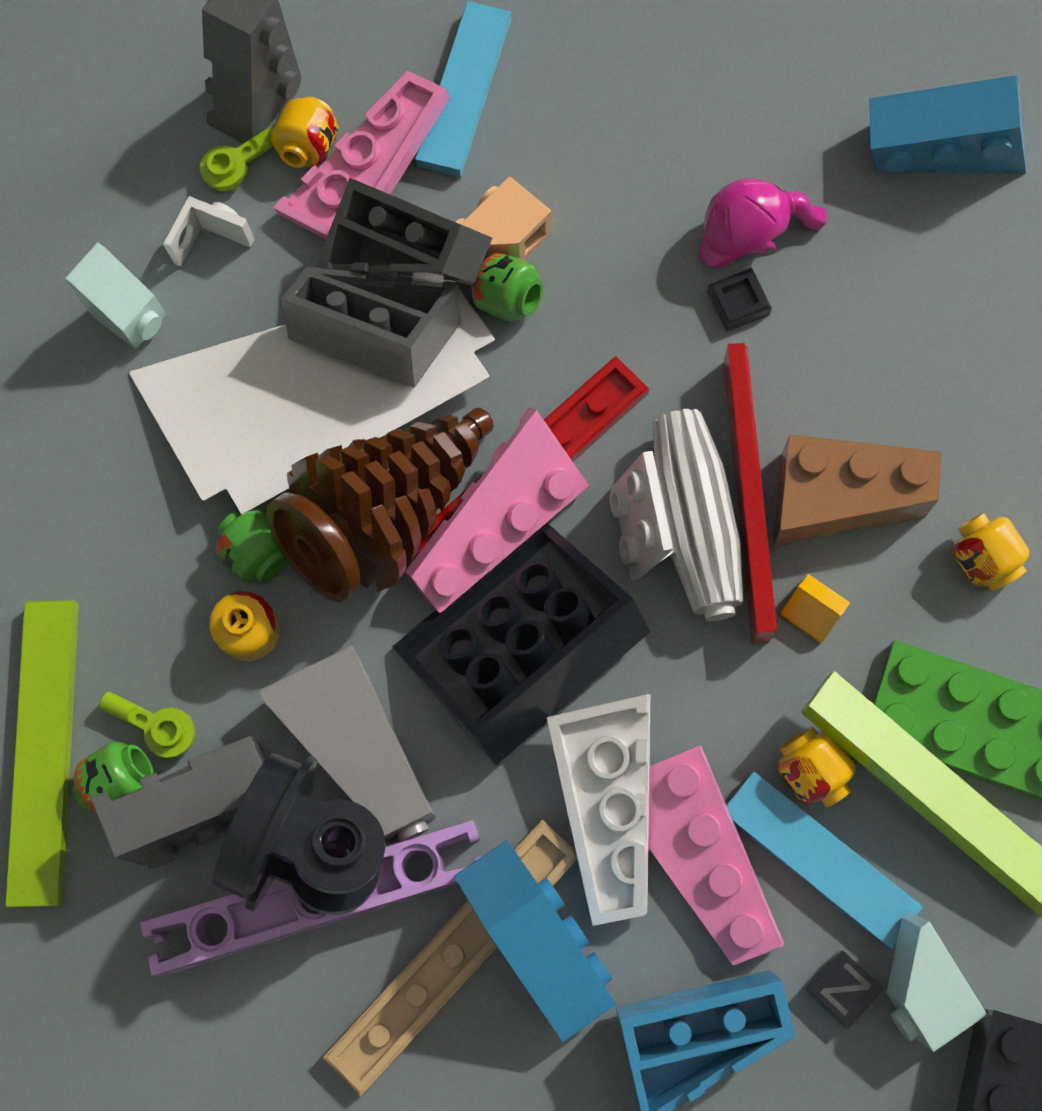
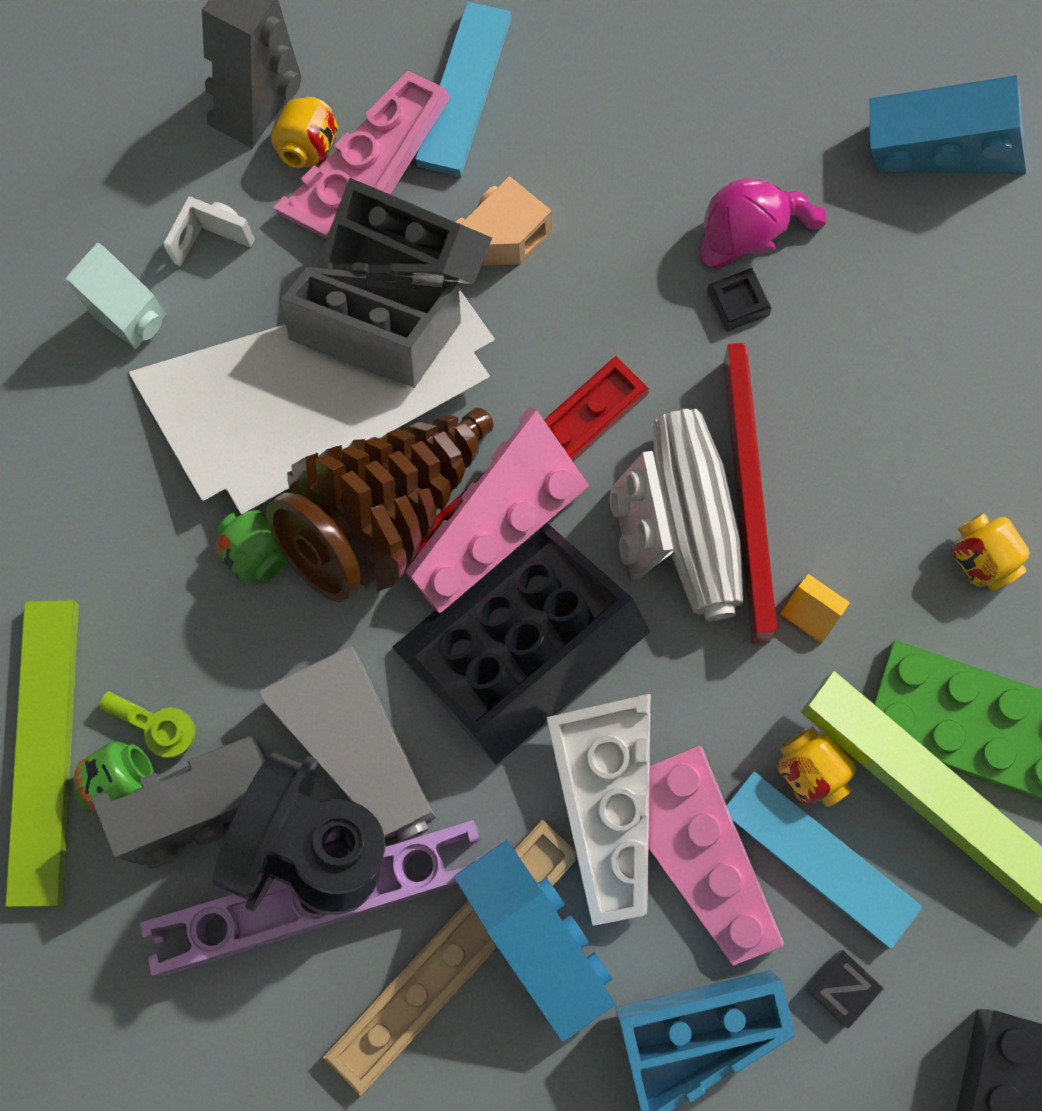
lime plate [200,123,275,192] -> none
yellow head [209,591,281,662] -> none
bright green head [470,252,544,322] -> none
medium nougat wedge [773,434,942,547] -> none
light aqua slope [886,912,987,1052] -> none

